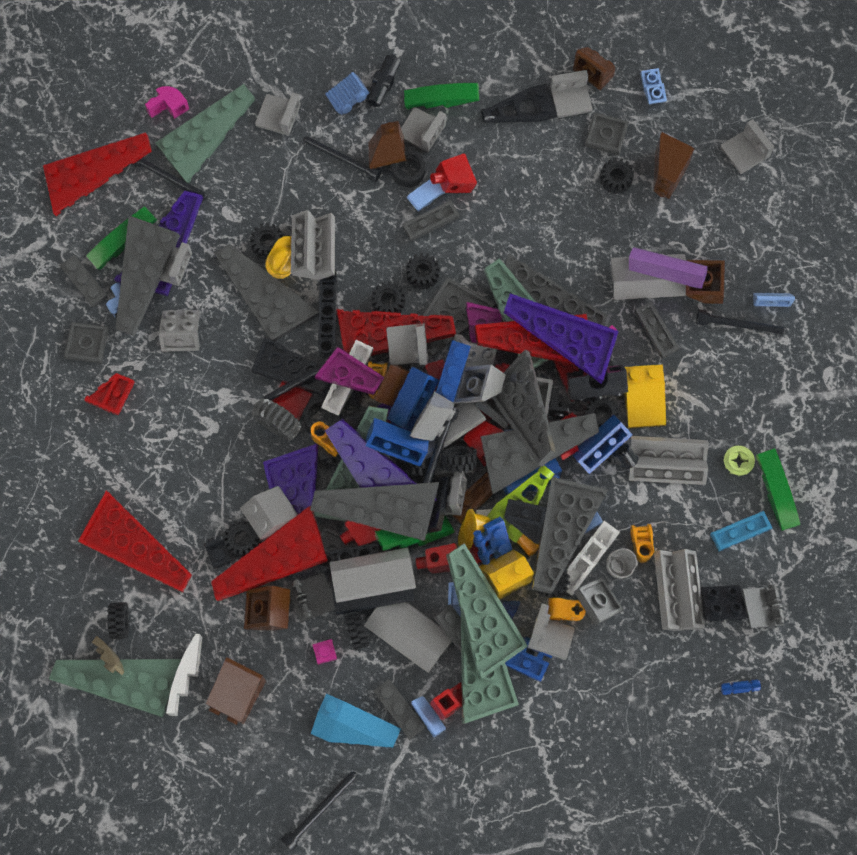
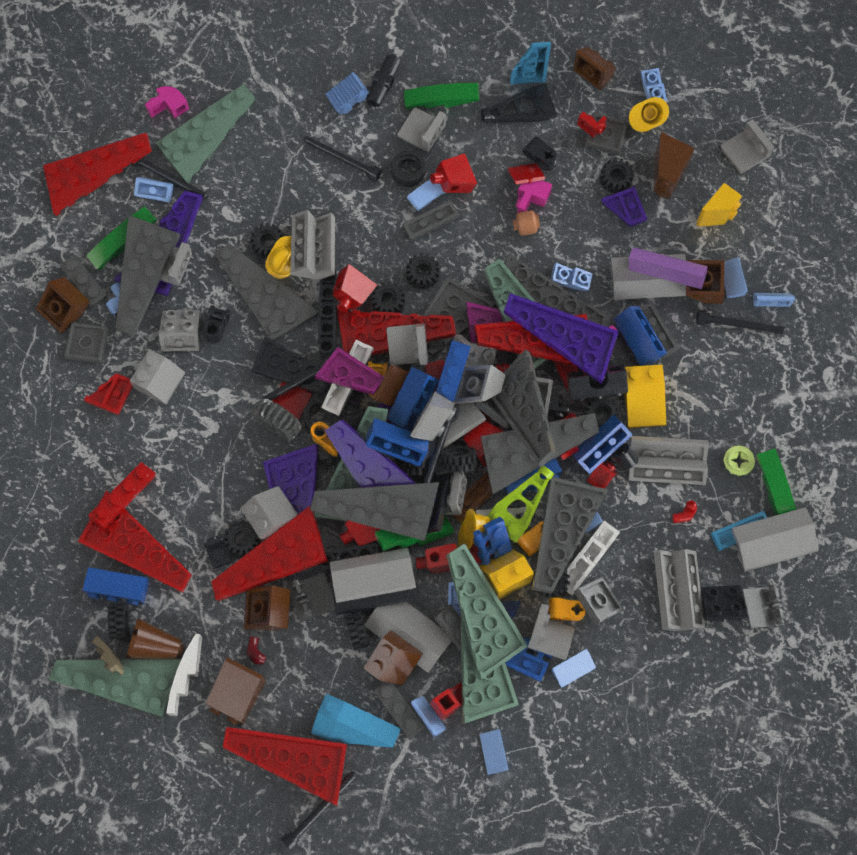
light grey bracket [255,93,301,136] -> none
dark pink plate [312,639,337,665] -> none
reddish brown slope [368,121,406,169] -> none
black wing [504,499,547,545] -> none
light grey bracket [550,70,592,118] -> none
light grey hair [606,548,638,579] -> none
light orange piece [630,524,654,563] -> none
blue axle [721,679,761,695] -> none
none -> reddish brown slope [36,277,90,333]
none -> blue brick [83,567,149,606]
none -> red plate [89,462,156,530]
none -> reddish brown cone [126,618,184,659]
none -> light grey slope [130,349,185,405]
none -> light blue slope [134,177,174,202]
none -> black piece [203,305,230,344]
none -> red wing [223,727,347,806]
none -> dark red arm [247,636,266,665]
none -> torso [333,264,377,312]
none -> reddish brown slope [363,631,423,685]
none -> light blue slope [479,729,508,775]
none -> red piece [508,163,545,184]
none -> dark azure wedge [510,42,551,85]
none -> nougat head [513,210,540,236]
none -> dark pink brick [515,180,552,213]
none -> black piece [522,136,557,171]
none -> light blue slope [550,263,592,291]
none -> light blue slope [551,649,596,688]
none -> red bracket [577,111,607,138]
none -> red bracket [586,461,618,489]
none -> dark purple wing [601,186,647,227]
none -> blue brick [614,306,667,366]
none -> yellow piece [629,97,669,132]
none -> red arm [672,500,697,523]
none -> yellow slope [696,183,742,227]
none -> light blue slope [724,257,747,299]
none -> light grey slope [731,507,819,572]

